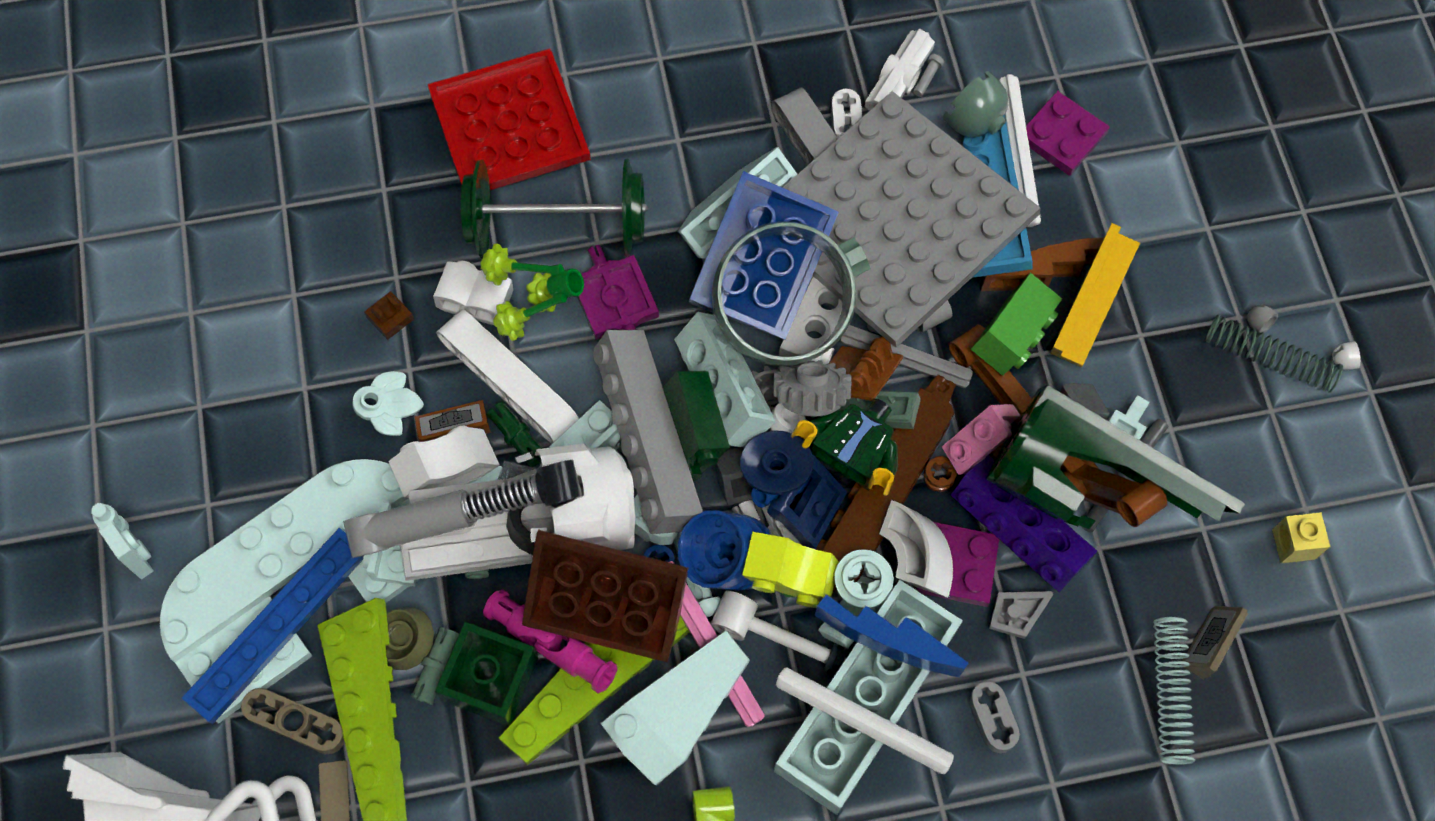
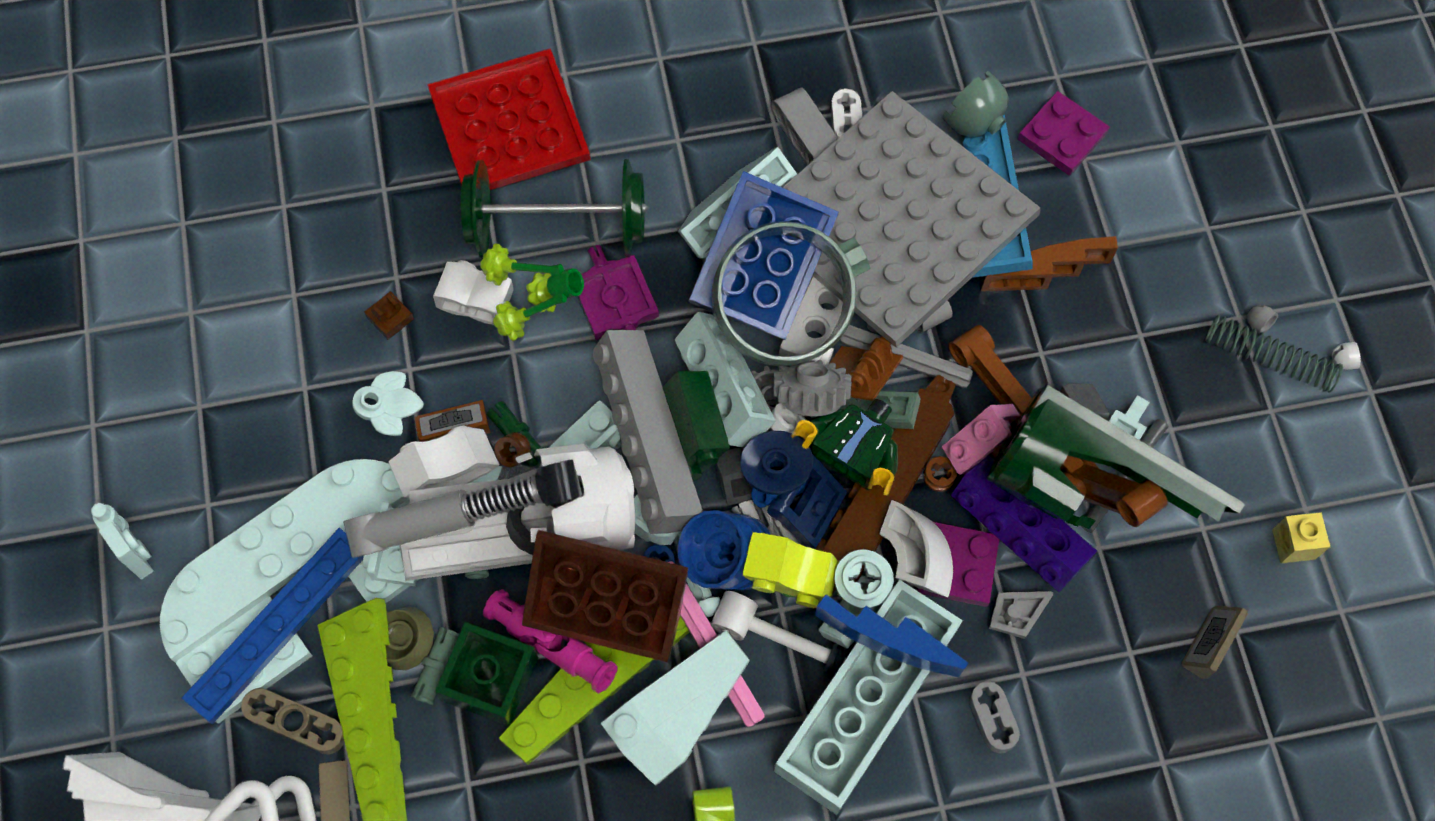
white beam [436,309,579,443] -> none
white axle [776,668,954,774] -> none
white piece [865,29,935,111] -> none
light grey piece [913,54,944,97] -> none
bright green brick [971,273,1062,376] -> none
white axle [999,74,1041,227] -> none
yellow fence [1050,223,1140,368] -> none
light aqua piece [1153,617,1195,764] -> none
none -> reddish brown bush [494,432,531,468]

